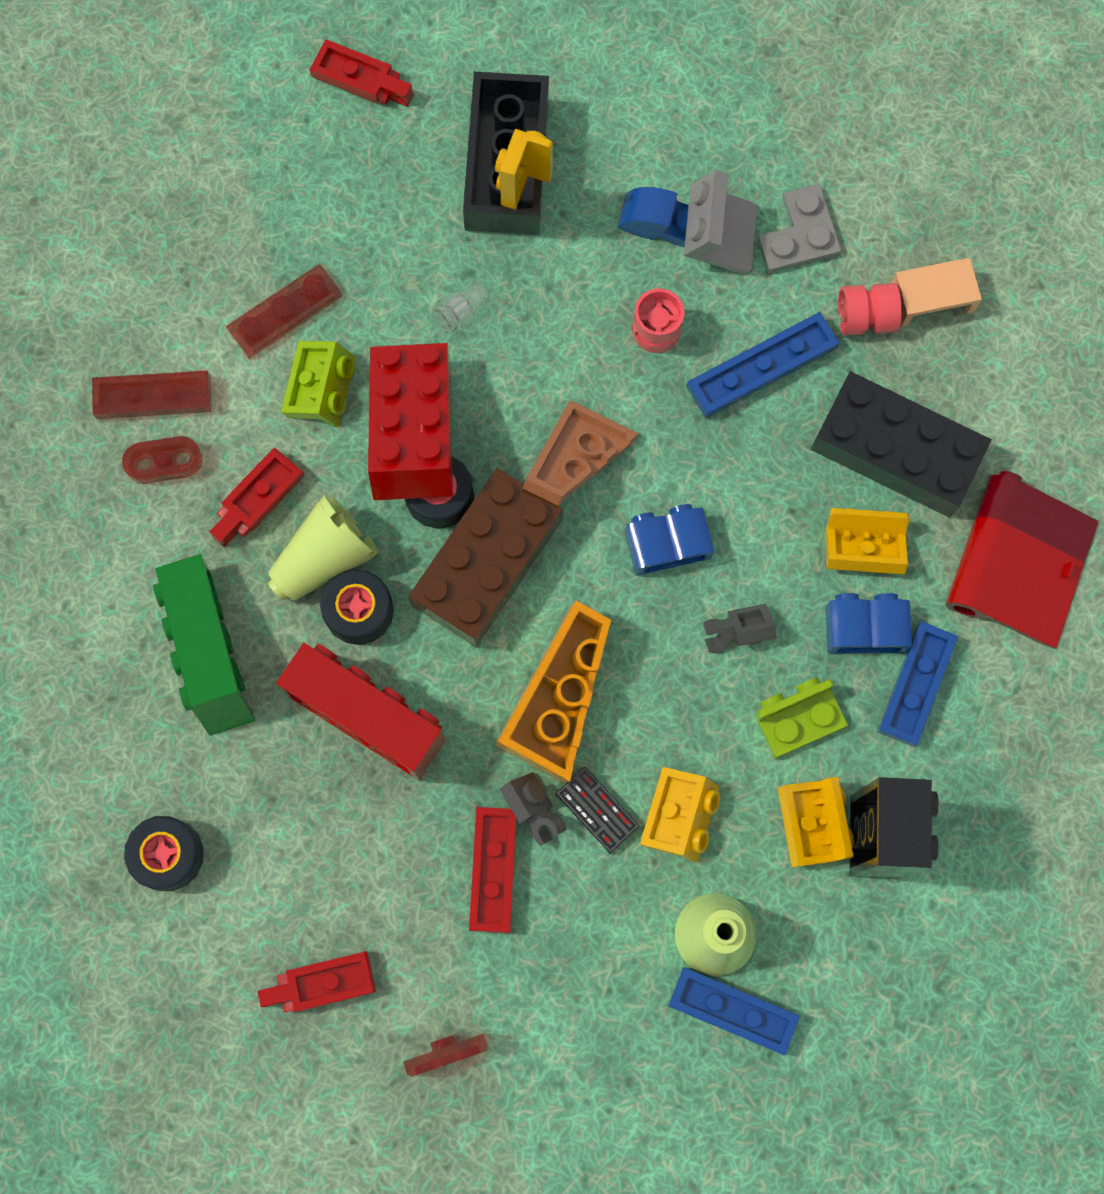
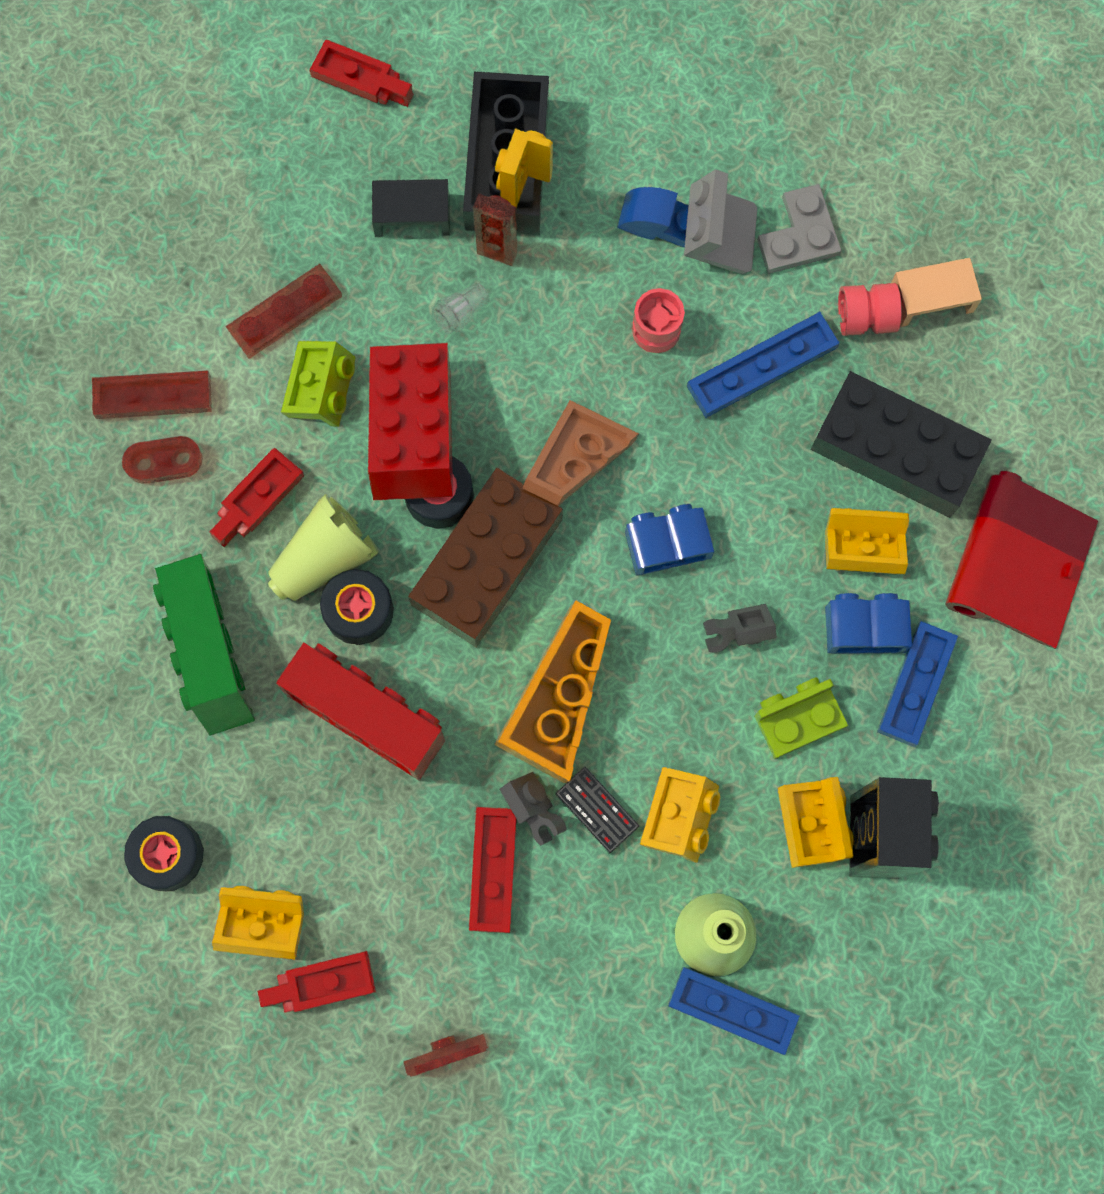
none -> yellow bracket [212,886,304,960]
none -> black panel [372,179,450,237]
none -> clear red plate [473,194,517,266]

